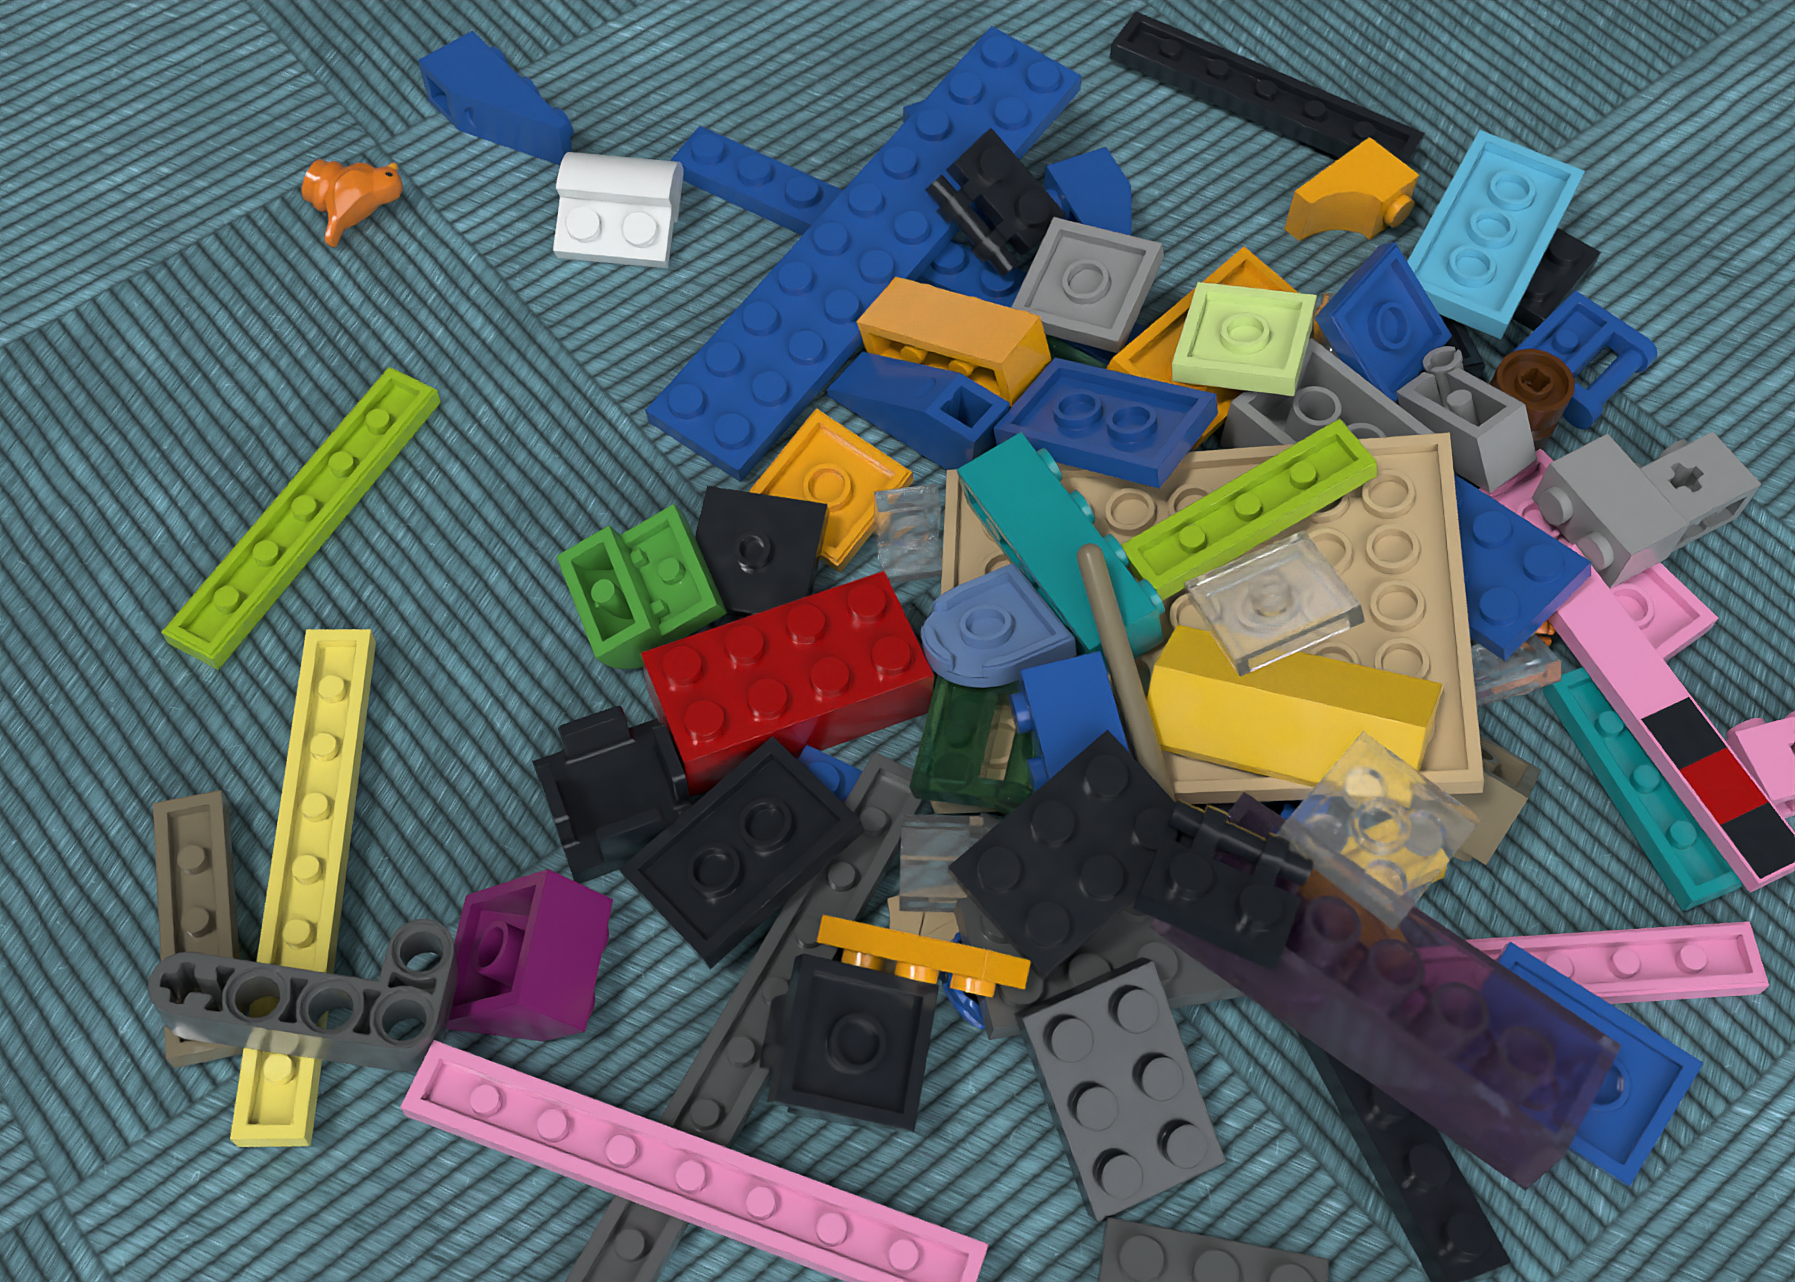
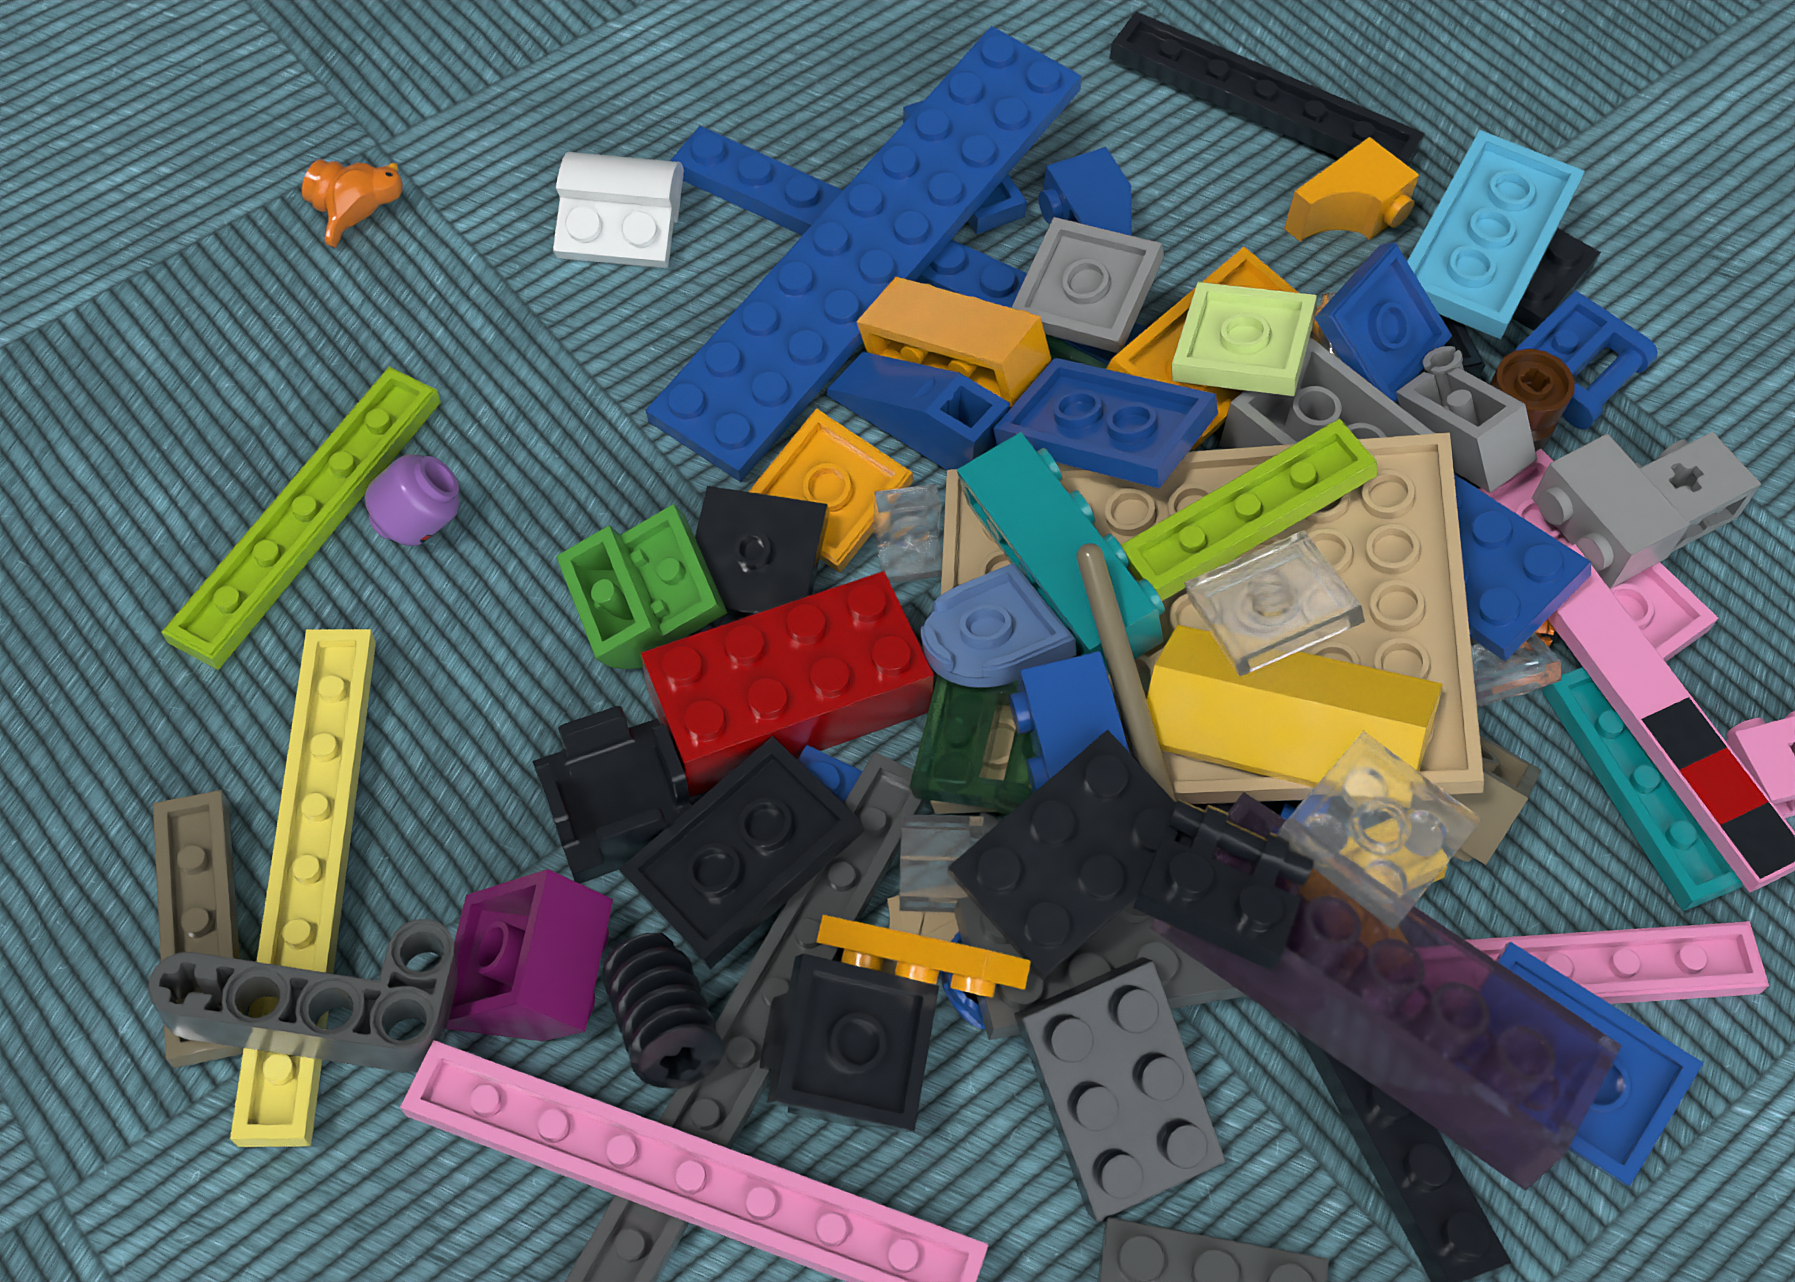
blue slope [418,30,574,165] -> none
black plate [925,128,1066,277] -> none
none -> medium lavender head [365,454,460,546]
none -> black piece [602,933,724,1088]

